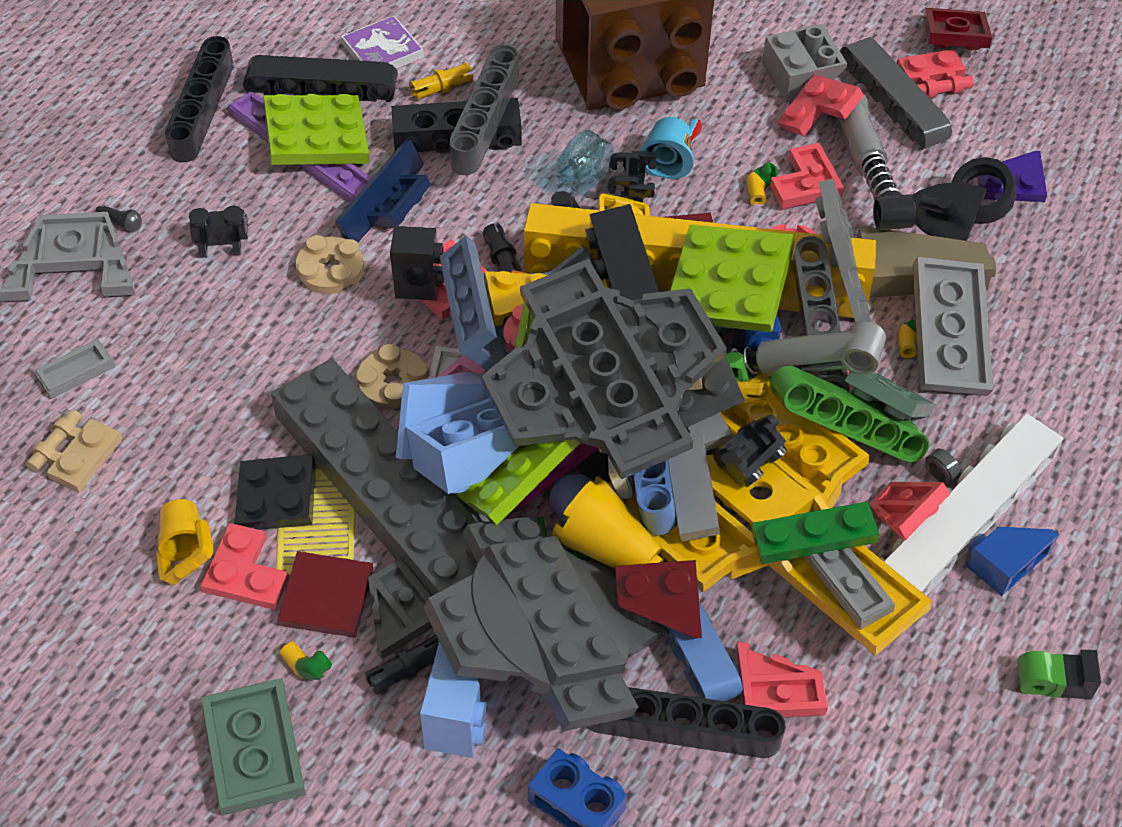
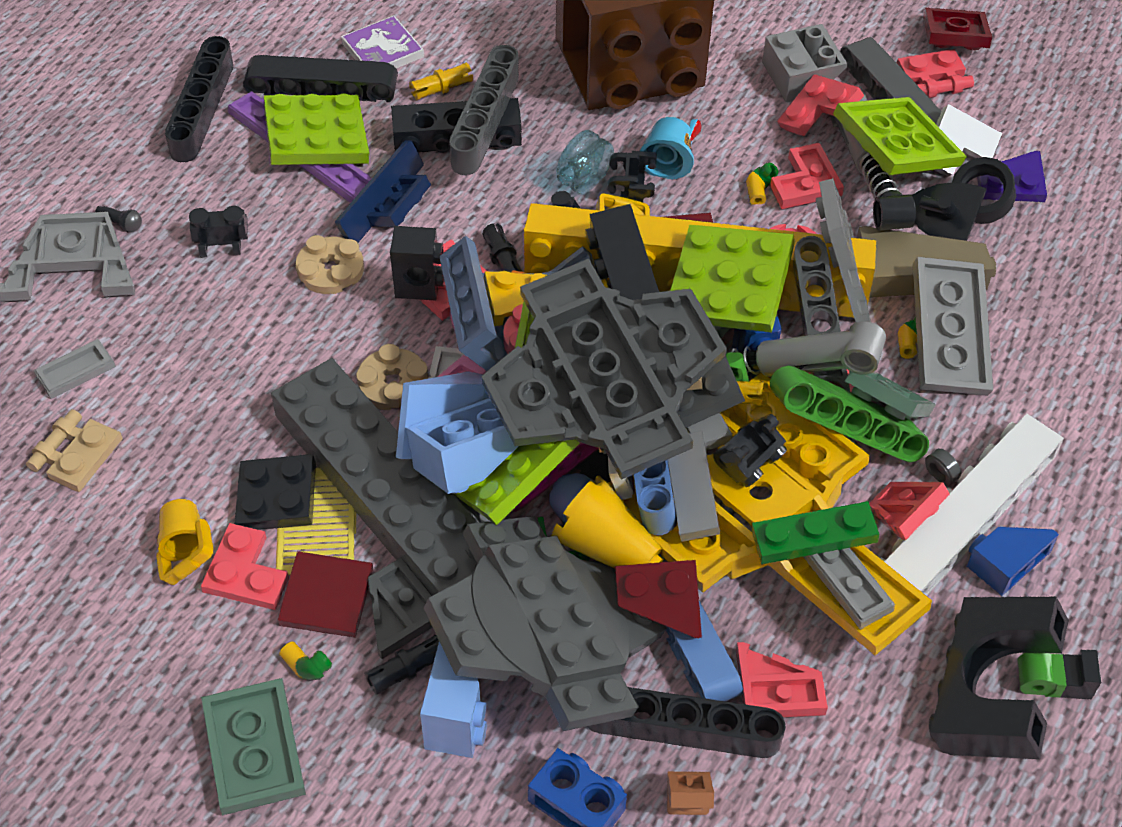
none -> nougat bracket [667,771,714,815]
none -> lime plate [833,97,967,175]
none -> black arch [929,596,1069,760]
none -> white tile [935,104,1002,176]

